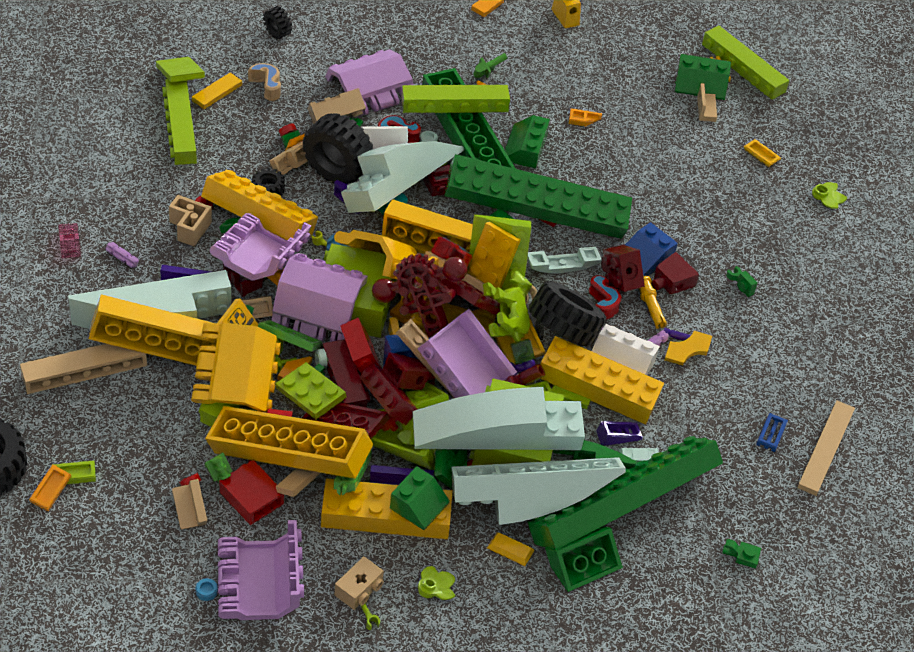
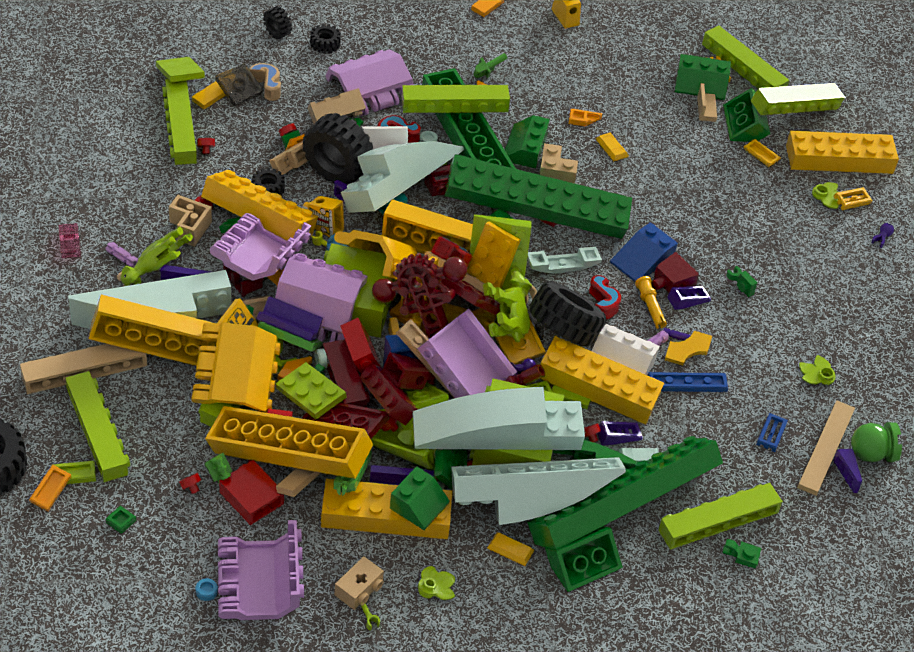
tan panel [172,479,207,530] -> none
clear green plate [510,339,535,364] -> none
dark red brick [601,245,645,292] -> none
none -> lime brick [65,371,131,482]
none -> green tile [105,505,137,534]
none -> lime animal [117,226,193,287]
none -> red tile [197,138,215,154]
none -> clear smoke plate [215,63,264,106]
none -> dark purple panel [256,296,323,341]
none -> yellow torso [302,196,344,237]
none -> black tyre [310,24,341,54]
none -> tan brick [540,143,578,183]
none -> red tile [584,423,601,442]
none -> yellow tile [595,132,629,162]
none -> blue tile [648,372,728,392]
none -> lime brick [658,483,783,550]
none -> dark purple slope [667,286,711,310]
none -> green slope [723,88,770,142]
none -> brick [751,83,845,115]
none -> yellow brick [786,131,899,174]
none -> lime plate [799,355,836,385]
none -> yellow tile [833,187,872,210]
none -> dark purple slope [833,449,862,493]
none -> bright green tile [851,422,902,463]
none -> dark purple arm [871,223,894,248]

